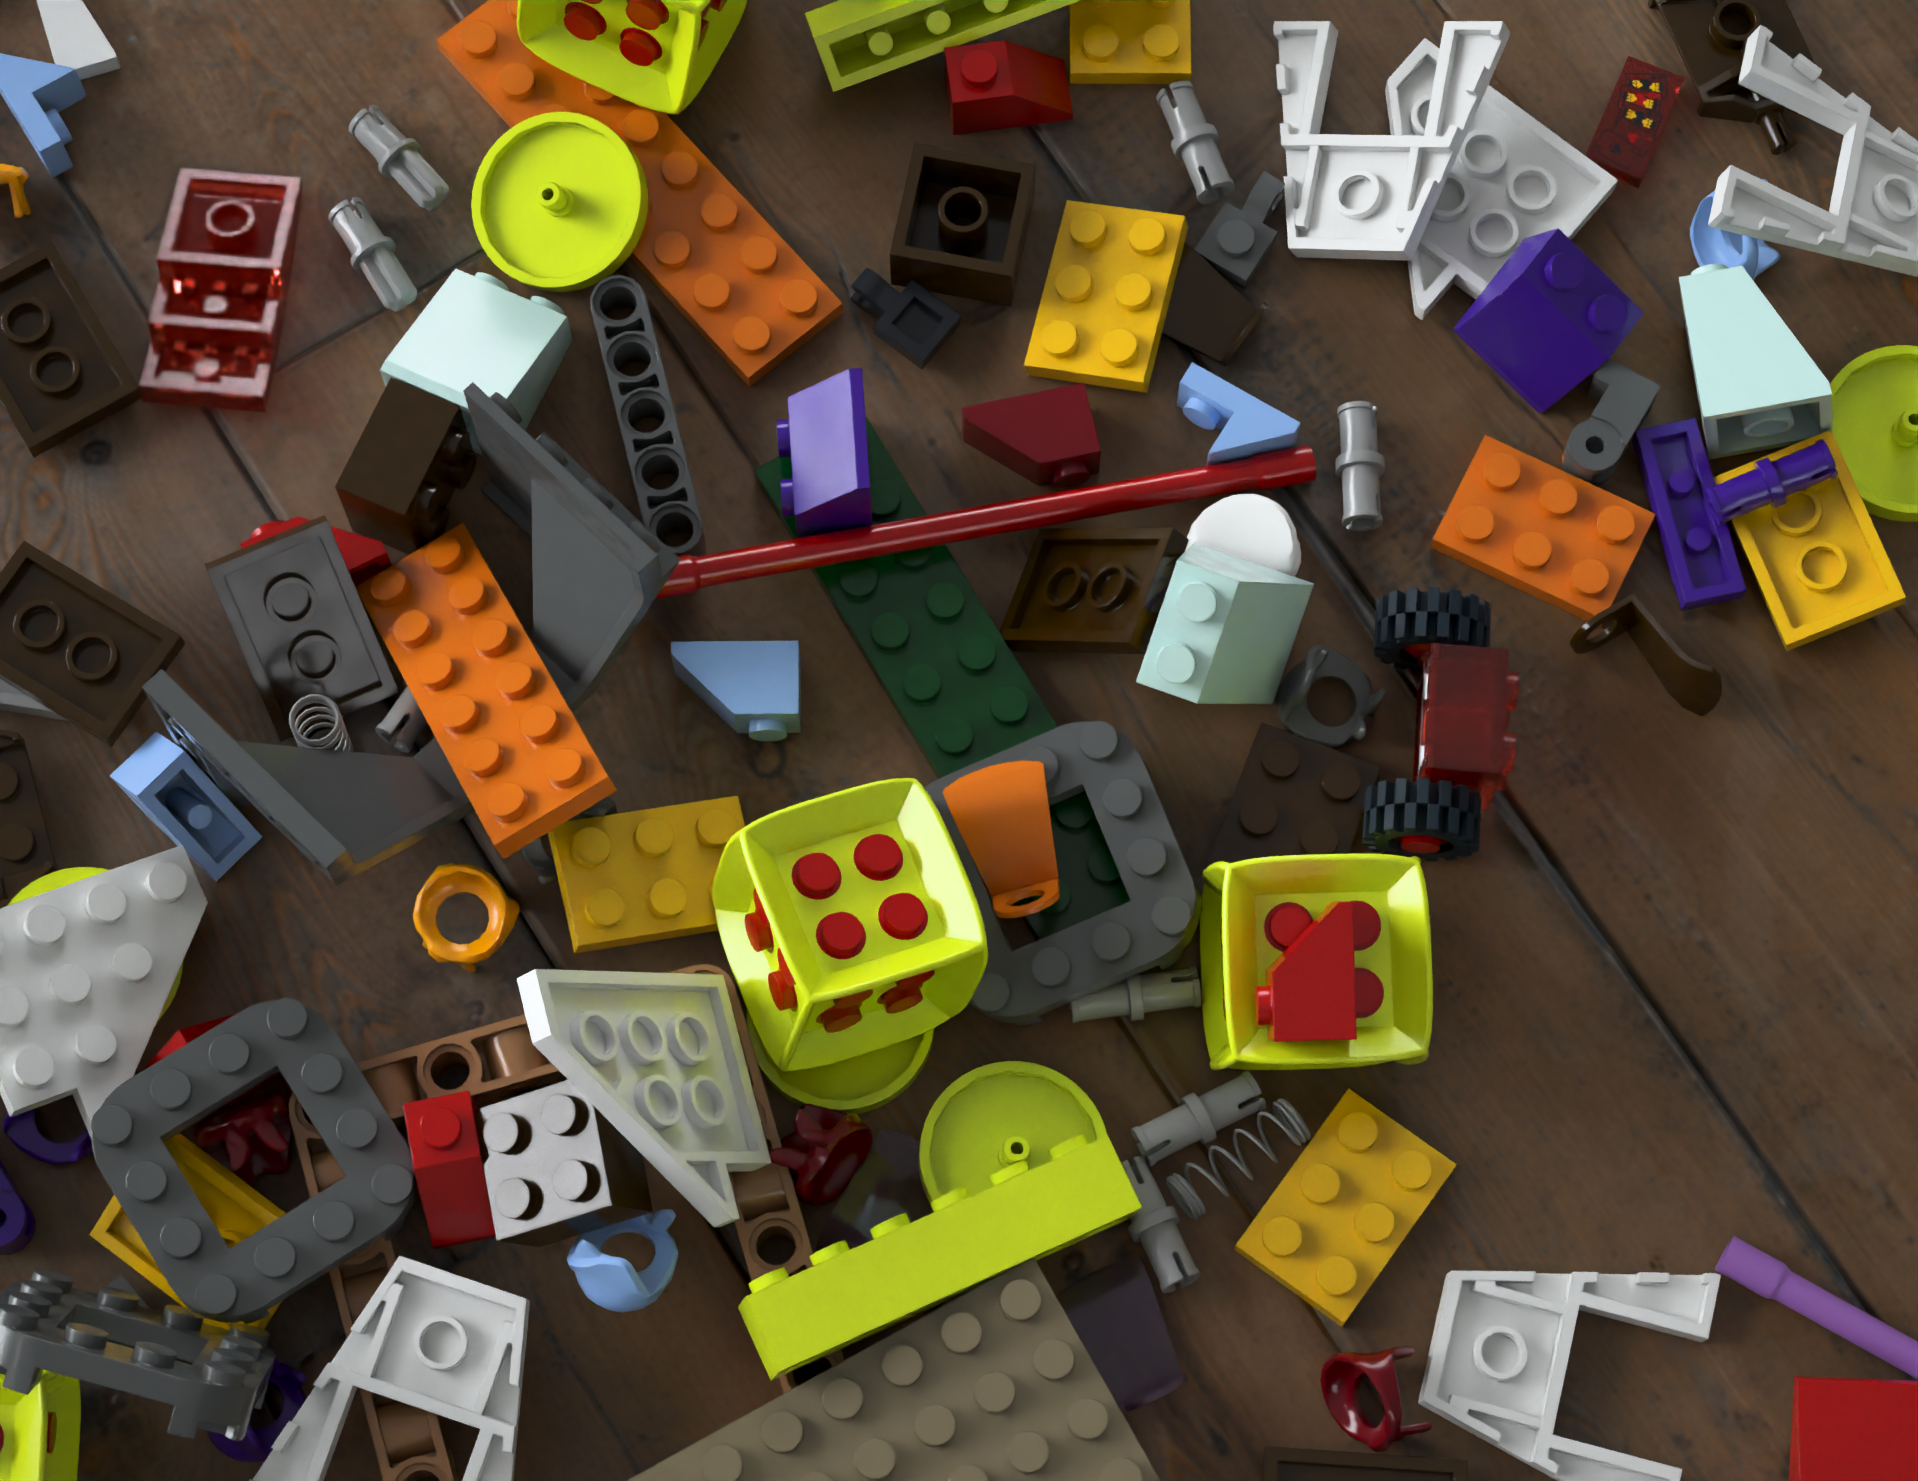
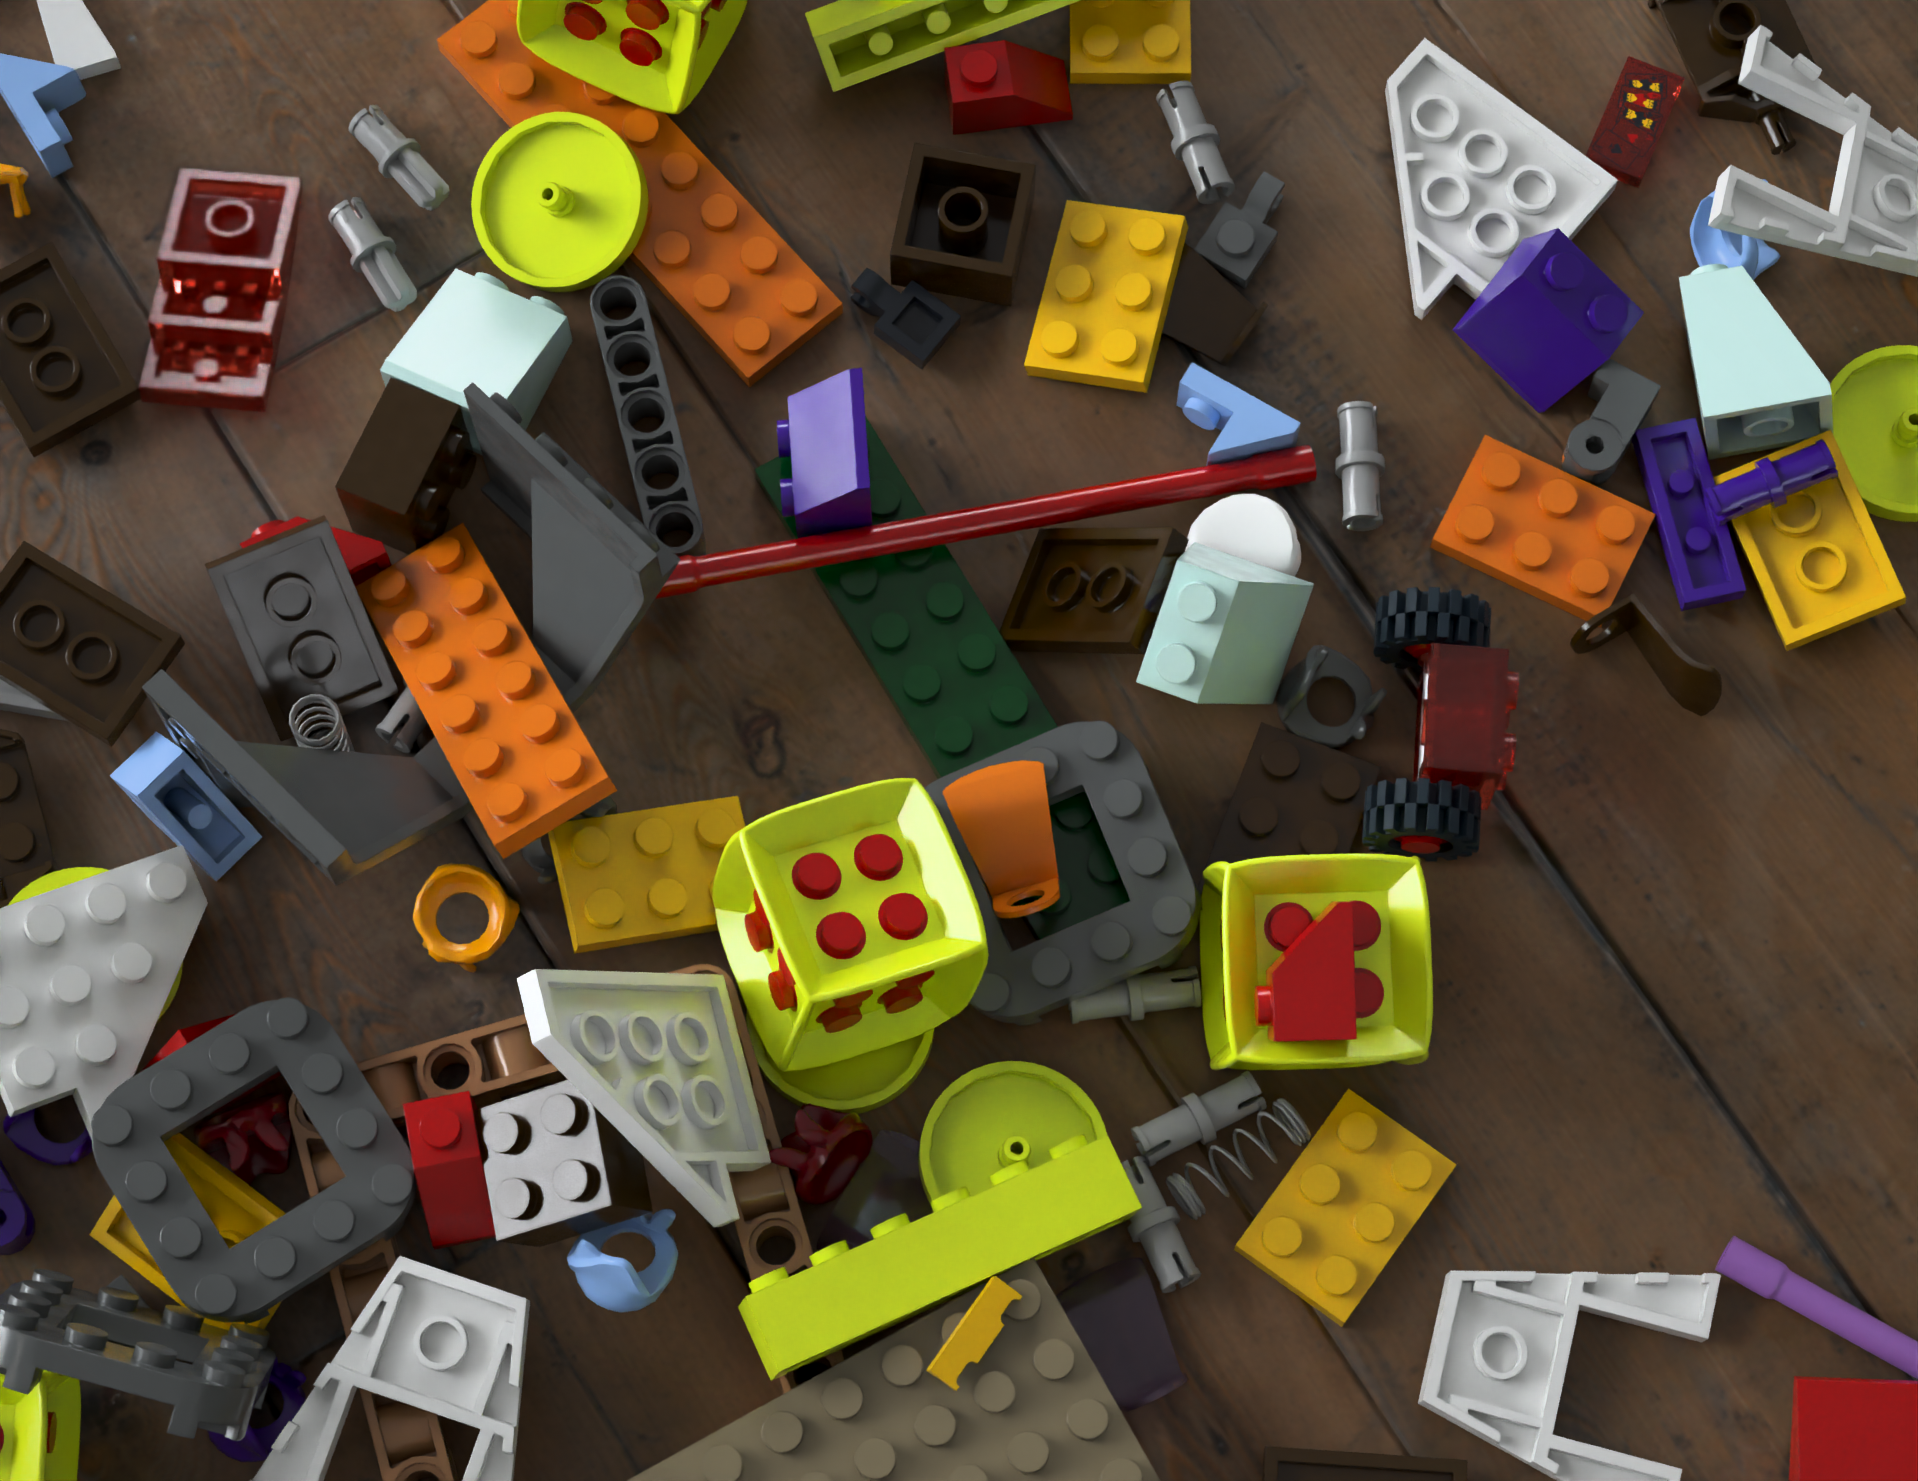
light blue slope [671,640,801,741] -> none
dark red slope [962,382,1101,488] -> none
white wing [1273,21,1510,261] -> none
dark red piece [1320,1346,1432,1452] -> none
none -> yellow piece [926,1276,1022,1391]

